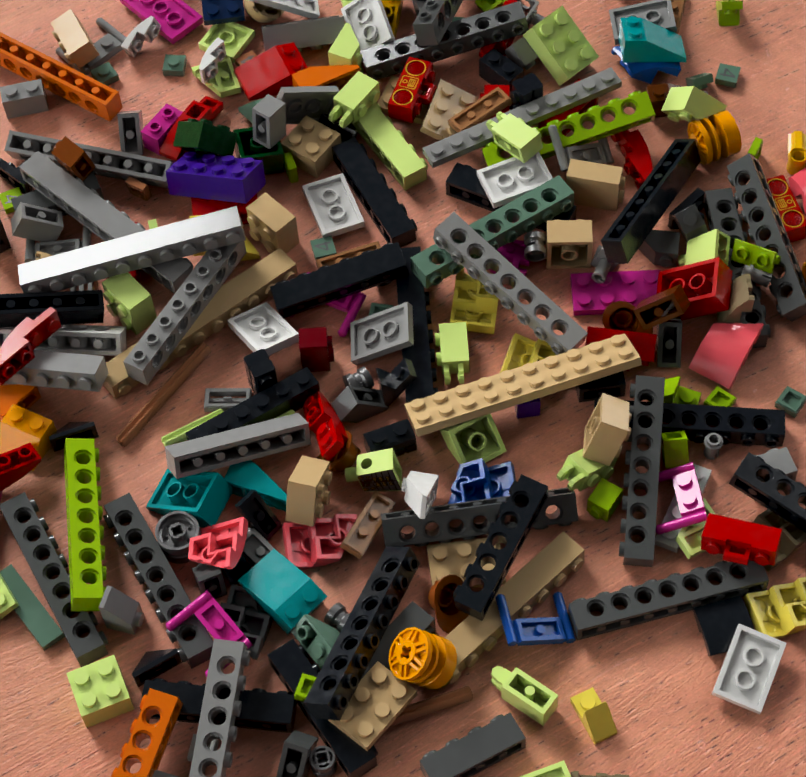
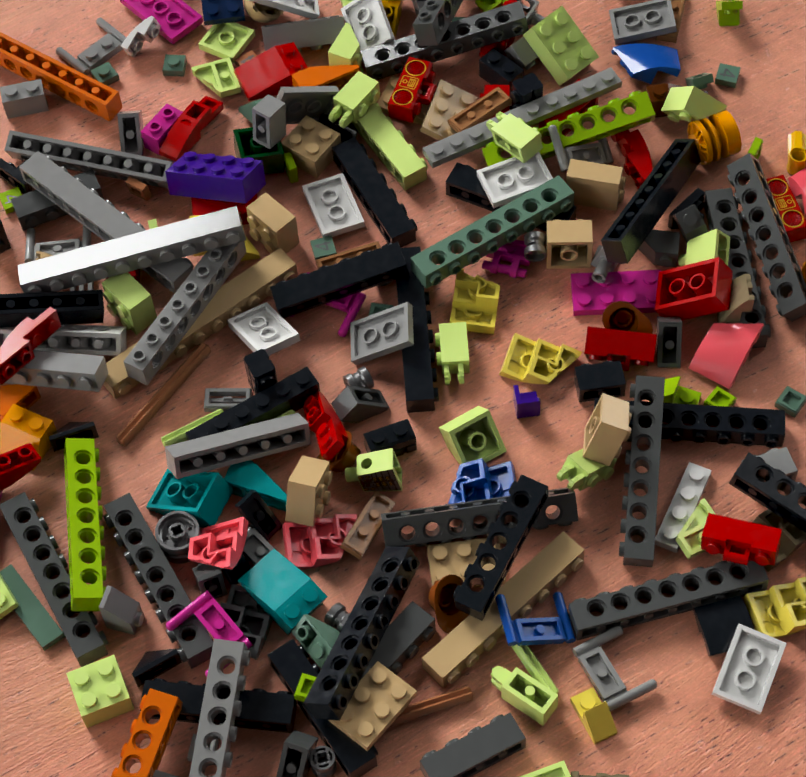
light grey brick [11,202,64,242] -> none
tan brick [51,9,100,69] -> none
dark orange brick [51,136,96,182] -> none
dark green brick [173,118,238,156] -> none
white slope [199,38,226,84] -> none
dark red brick [299,327,334,372] -> none
black slope [376,358,417,407] -> none
light orange wheel [388,627,457,689] -> none
white slope [401,471,439,519] -> none
tan plate [404,333,642,437] -> none
light grey brick [433,212,588,355] -> none
lime brick [587,478,623,522] -> none
teal slope [618,16,687,63] -> none
reddish brown brick [633,284,691,330] -> none
dark pink plate [656,462,708,535] -> none
lime brick [661,431,689,469] -> none
light grey pin [704,433,723,460] -> none
lime hinge [731,239,781,274] -> none
light grey pin [741,264,772,288] -> none
none -> yellowish green axle [511,644,559,694]
none -> light grey plate [572,626,657,712]

